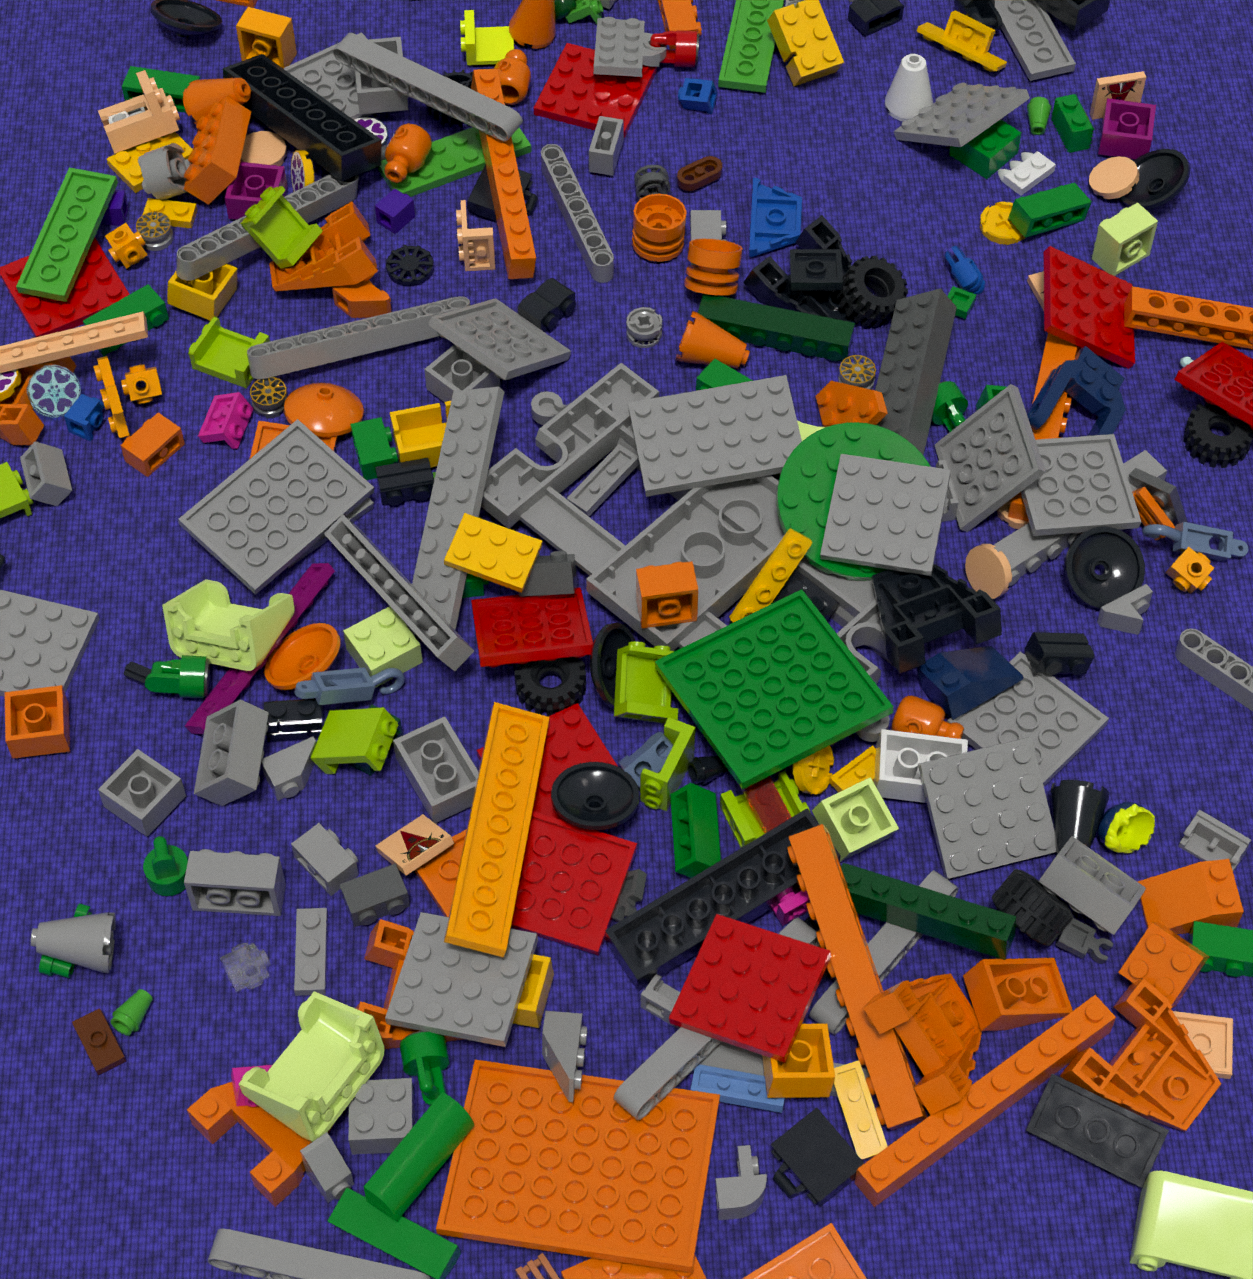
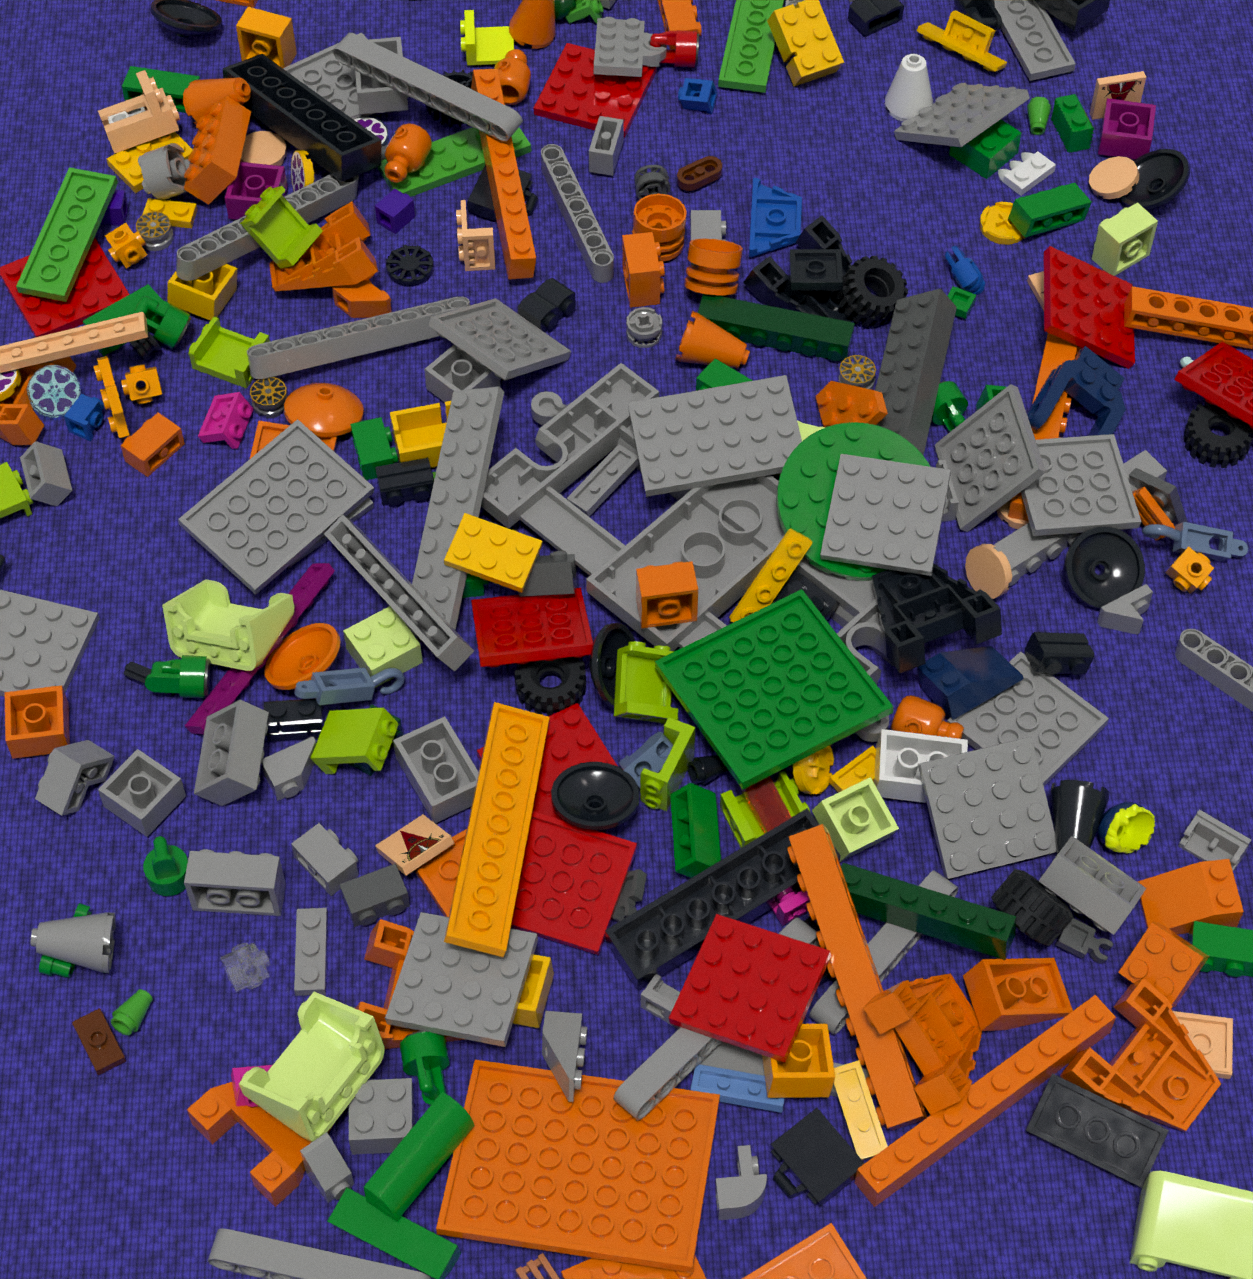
none -> light grey brick [35,740,115,816]
none -> green piece [128,296,191,348]
none -> black wheel [129,332,162,362]
none -> orange brick [622,232,665,308]

